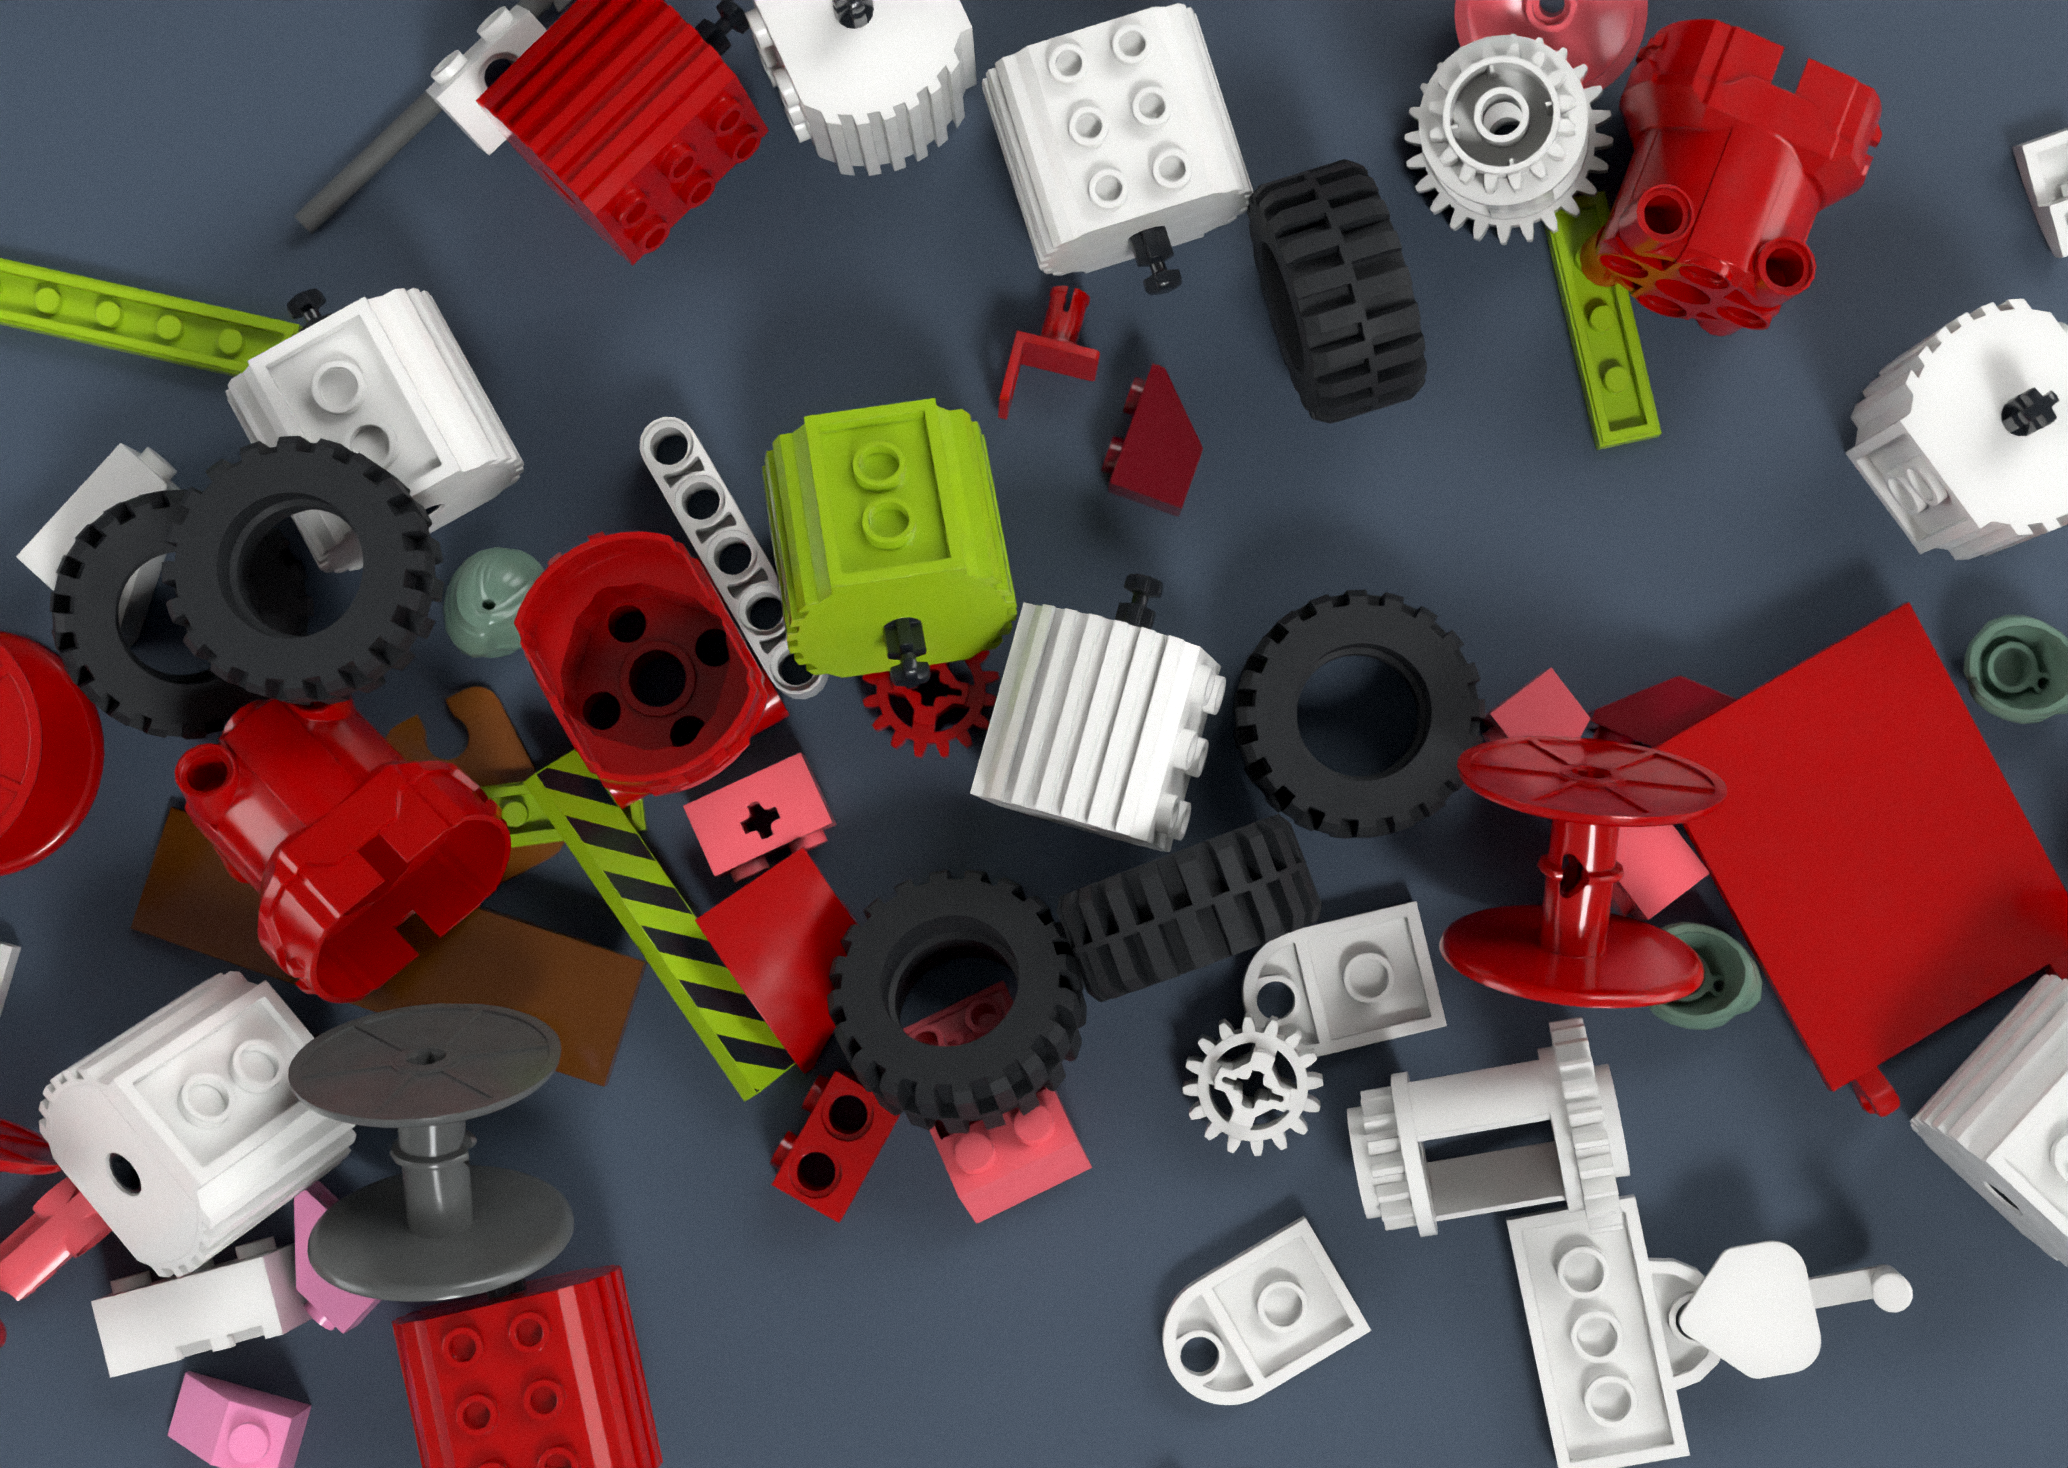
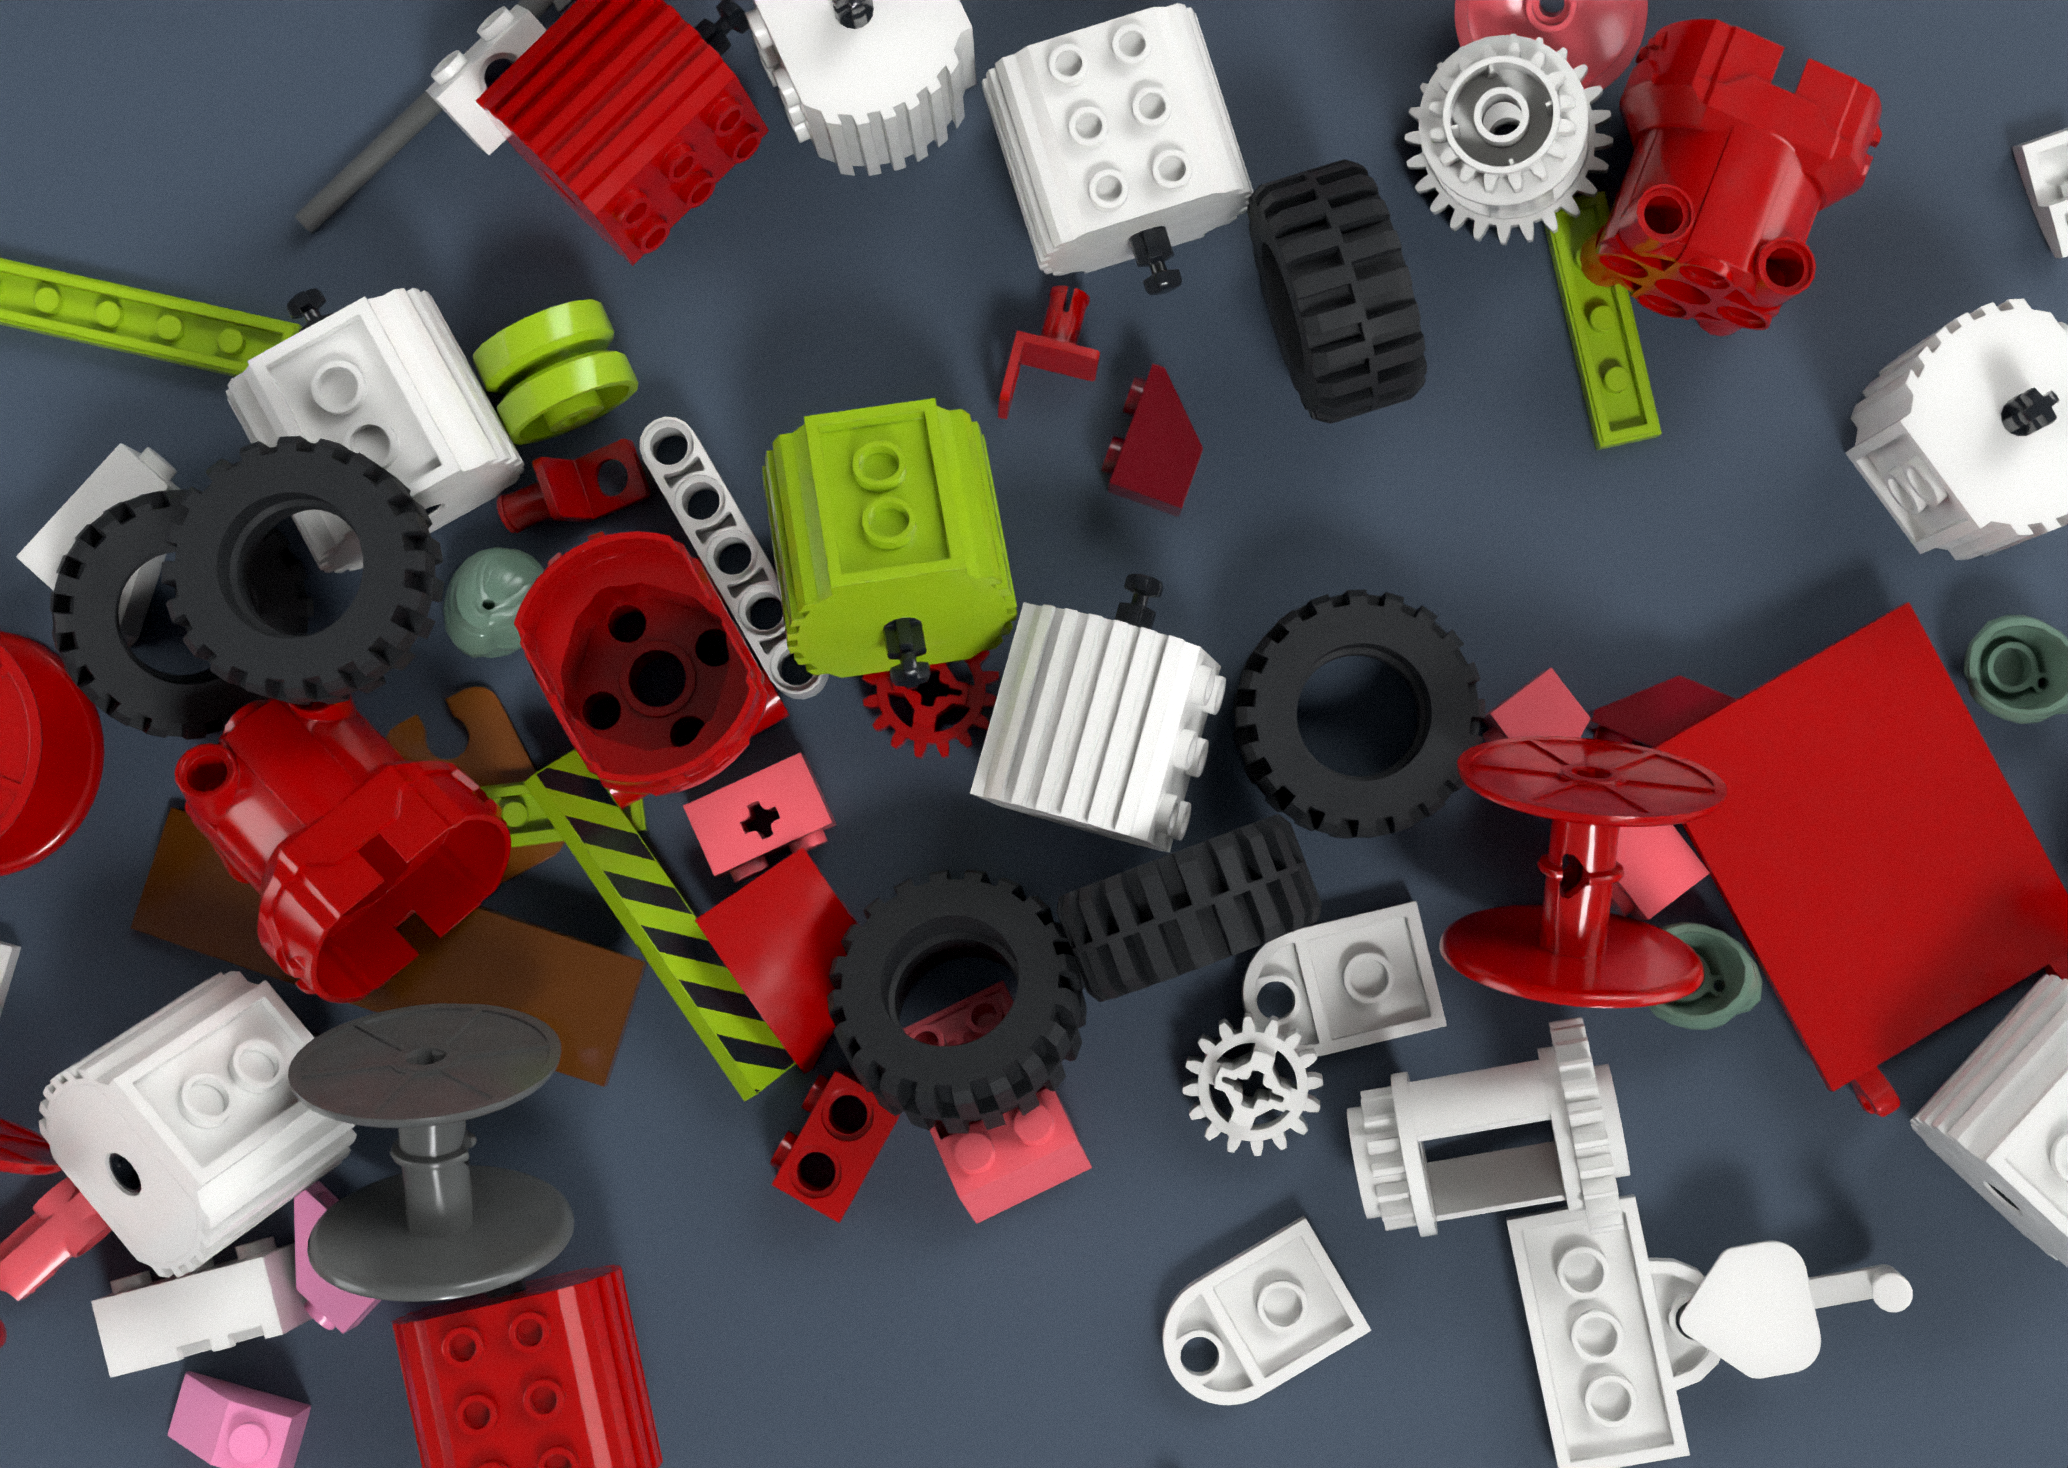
none -> lime wheel [473,299,638,445]
none -> red bracket [497,438,650,533]

